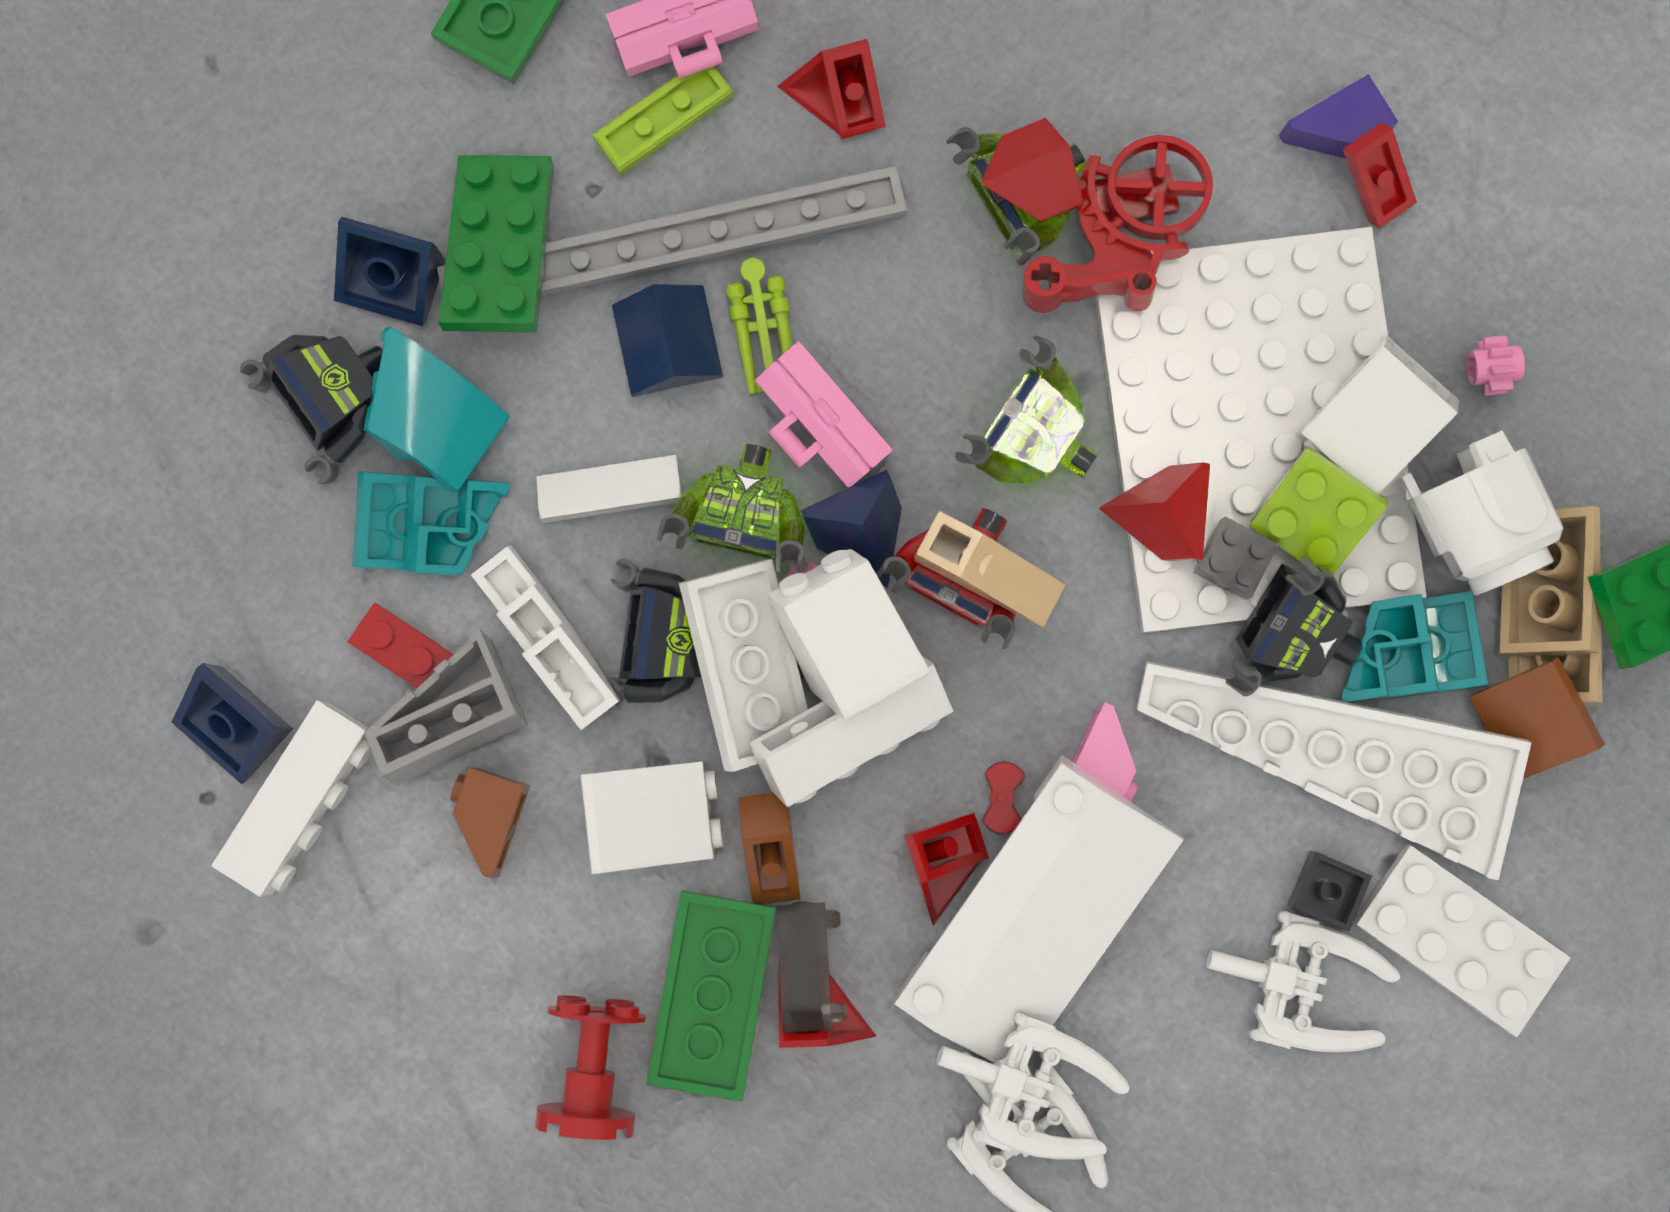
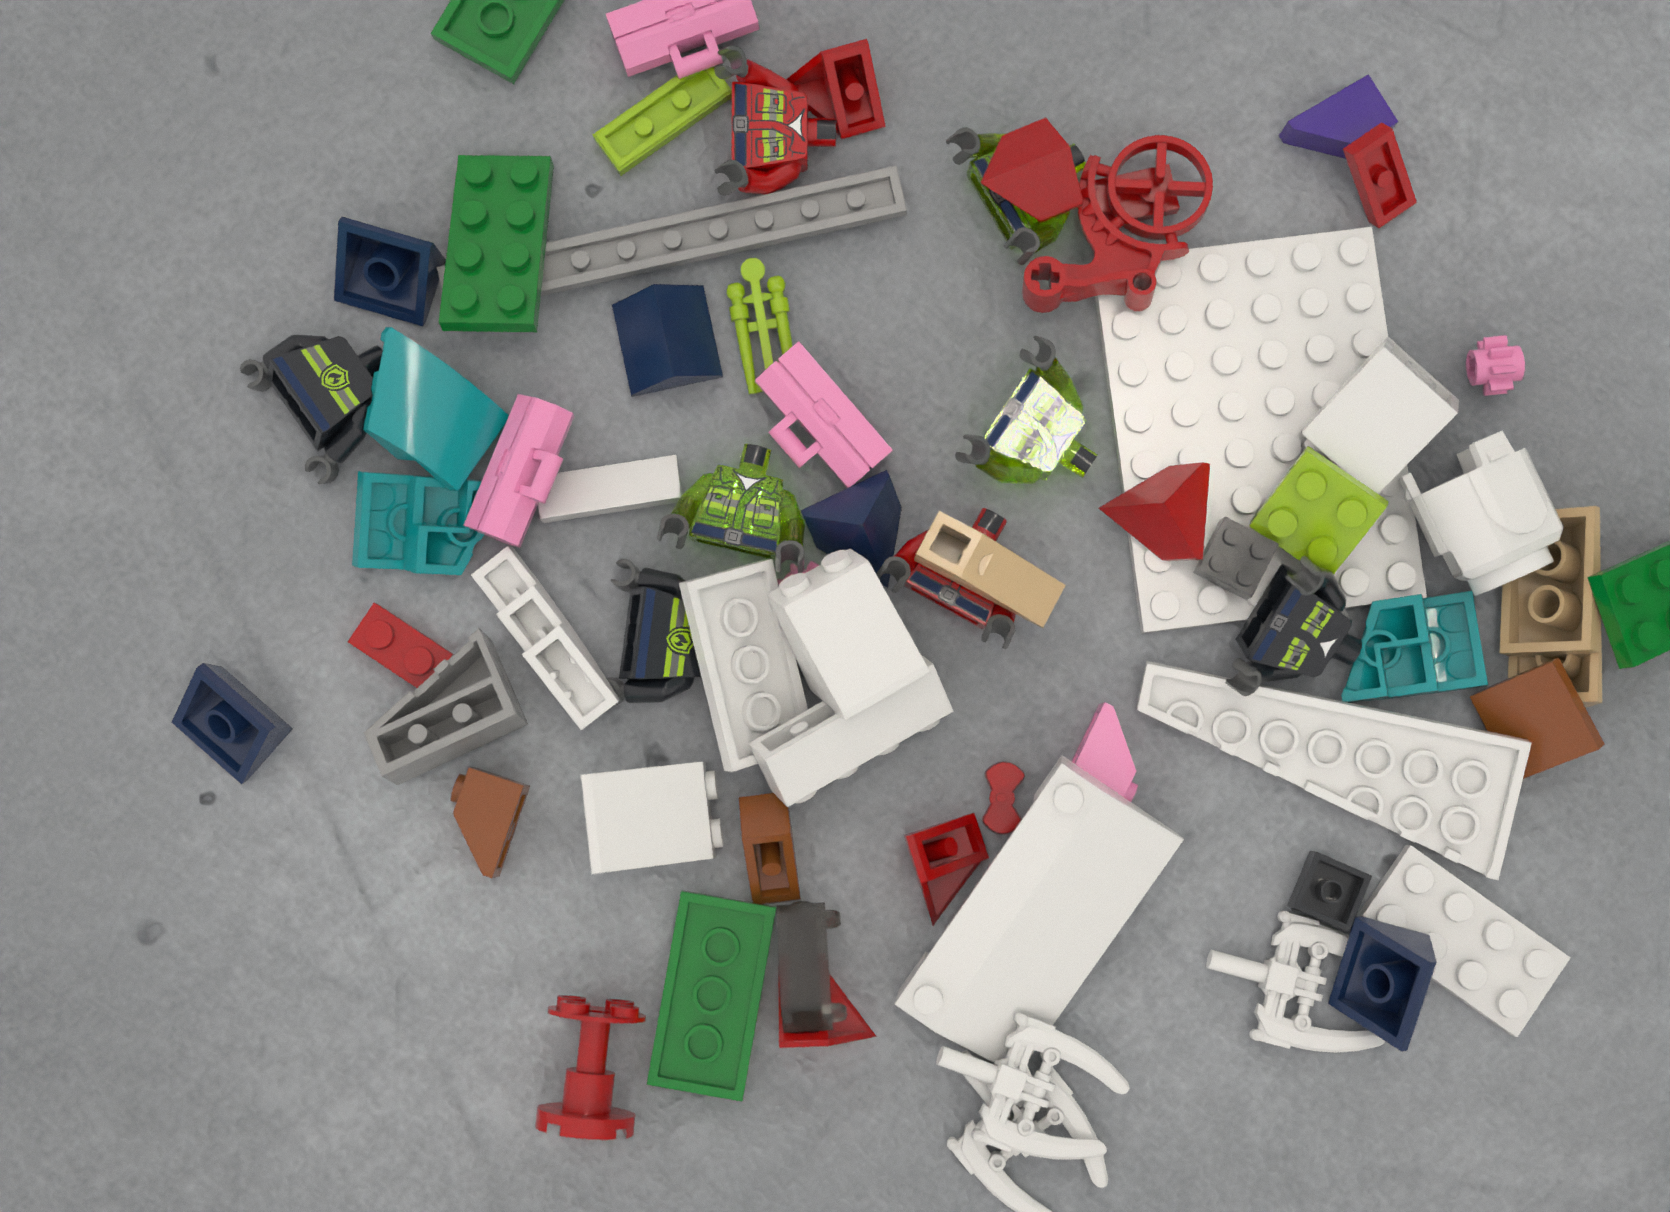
white brick [211,700,372,897] -> none
none -> bright pink piece [464,394,574,548]
none -> torso [714,45,836,196]
none -> dark blue slope [1328,916,1437,1052]

